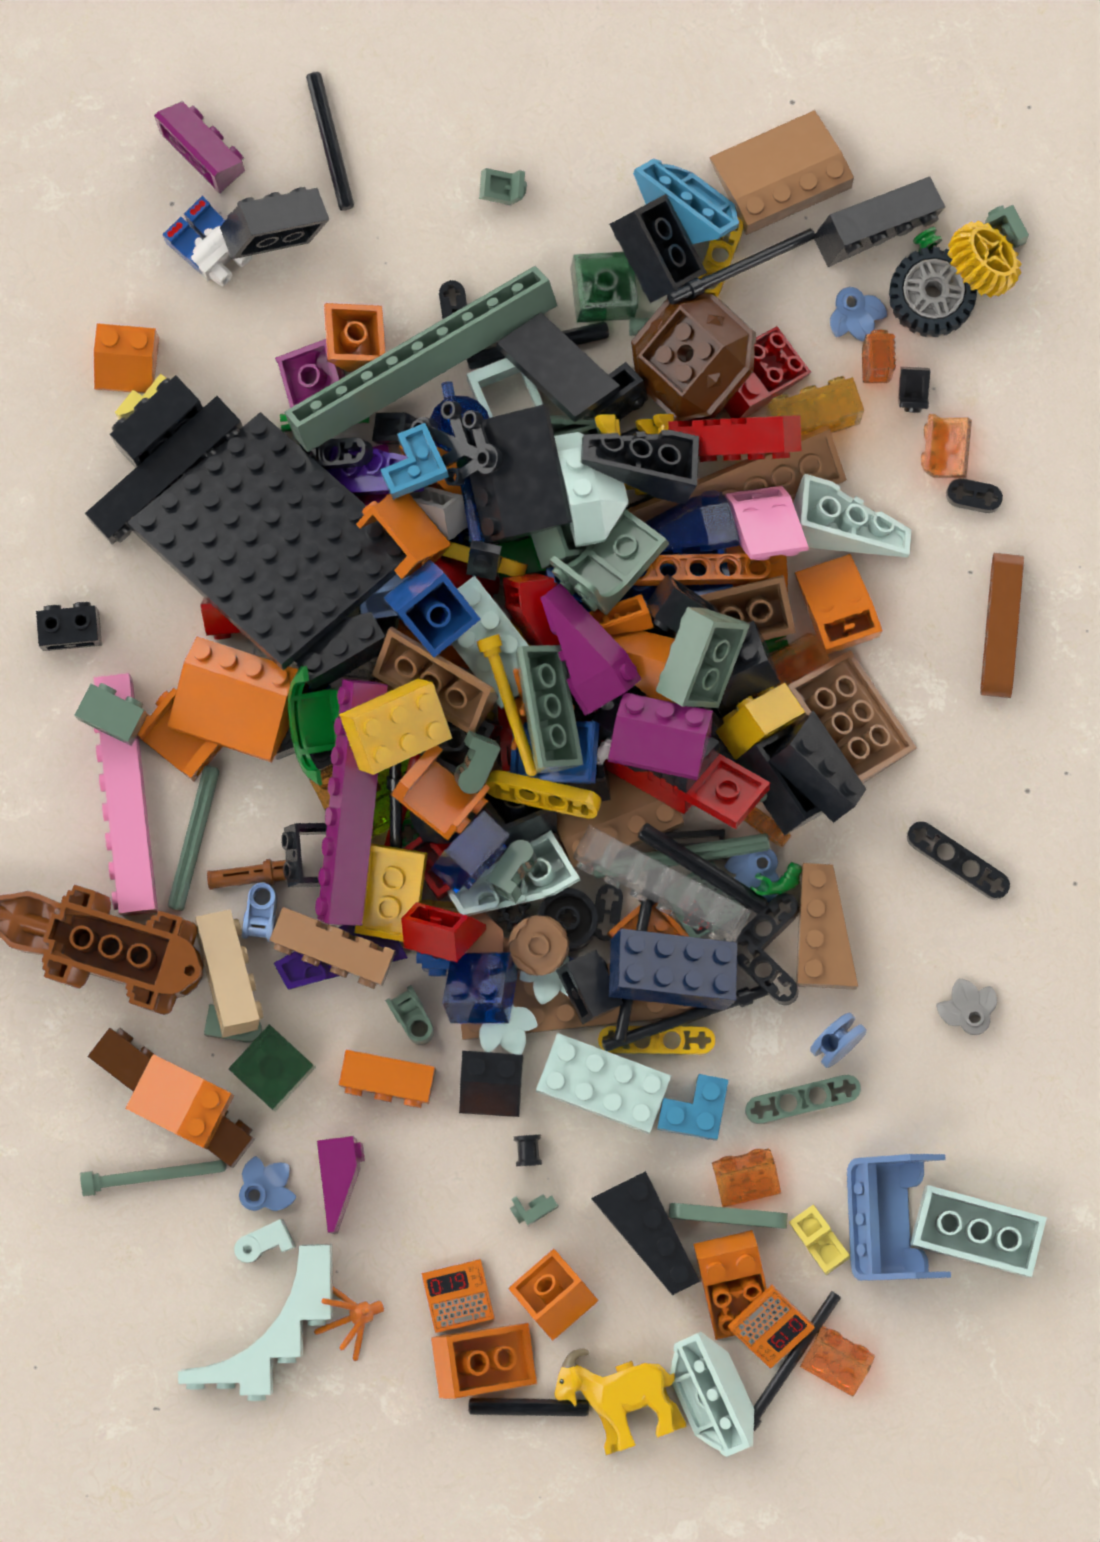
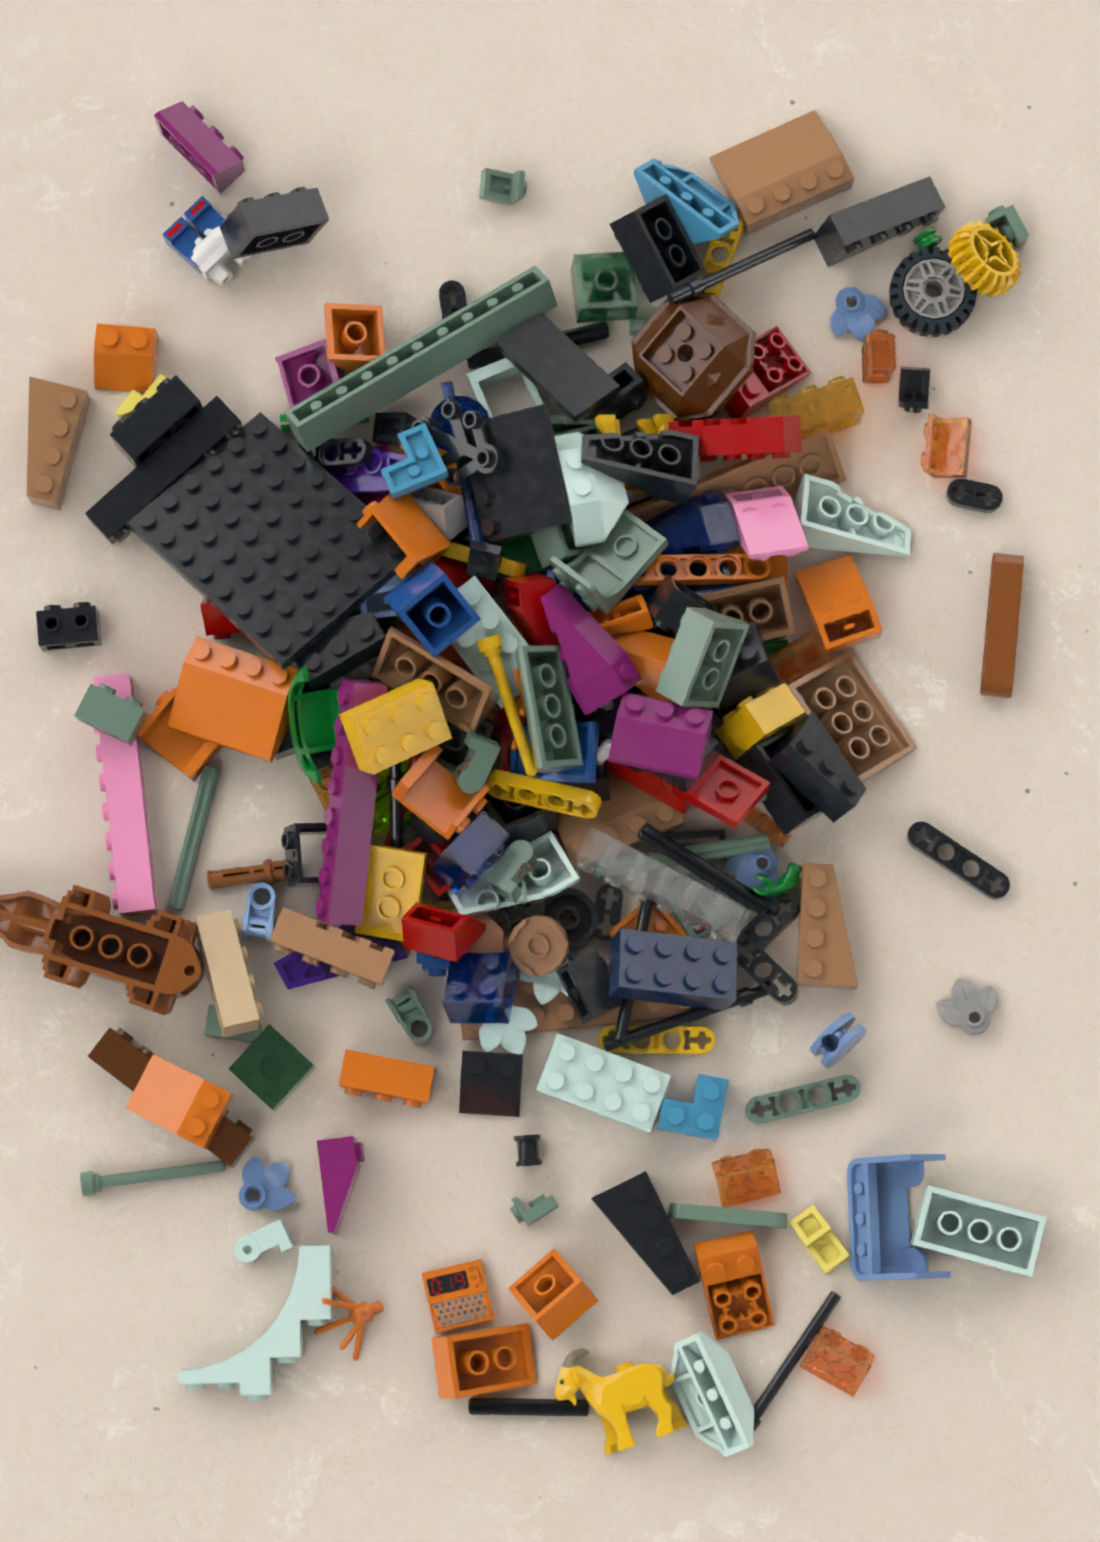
black axle [306,72,354,211] -> none
orange tile [728,1284,815,1369] -> none
none -> medium nougat wedge [27,377,91,510]

